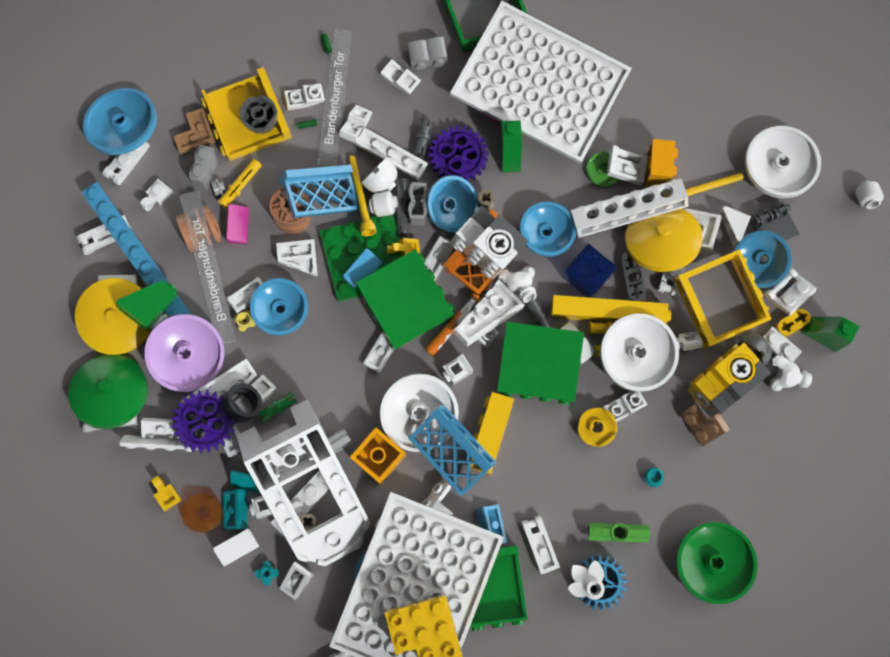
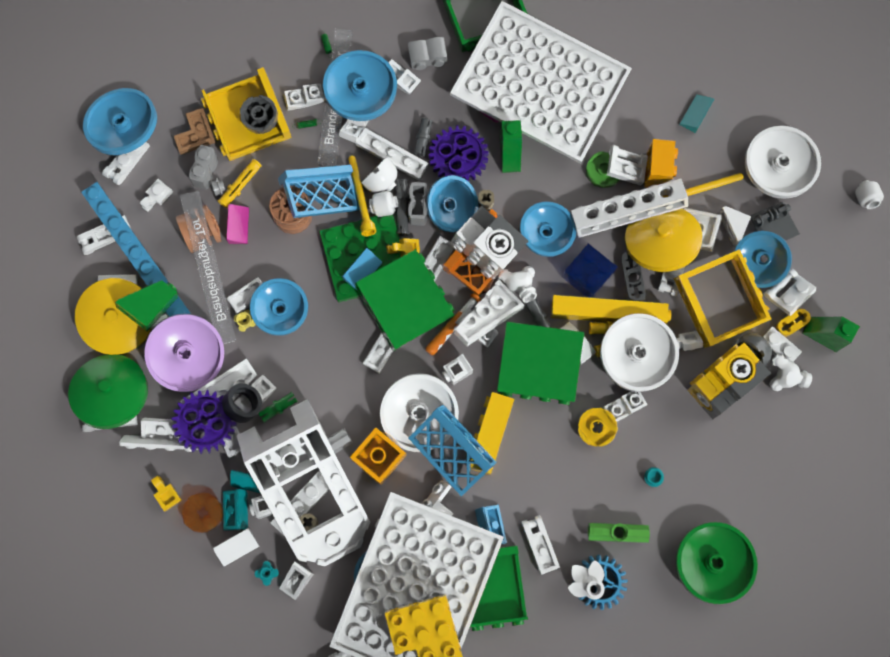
white wing [276,239,318,276] -> none
medium nougat plate [681,404,730,447] -> none
none -> dark azure dish [323,50,397,121]
none -> teal slope [679,94,714,133]

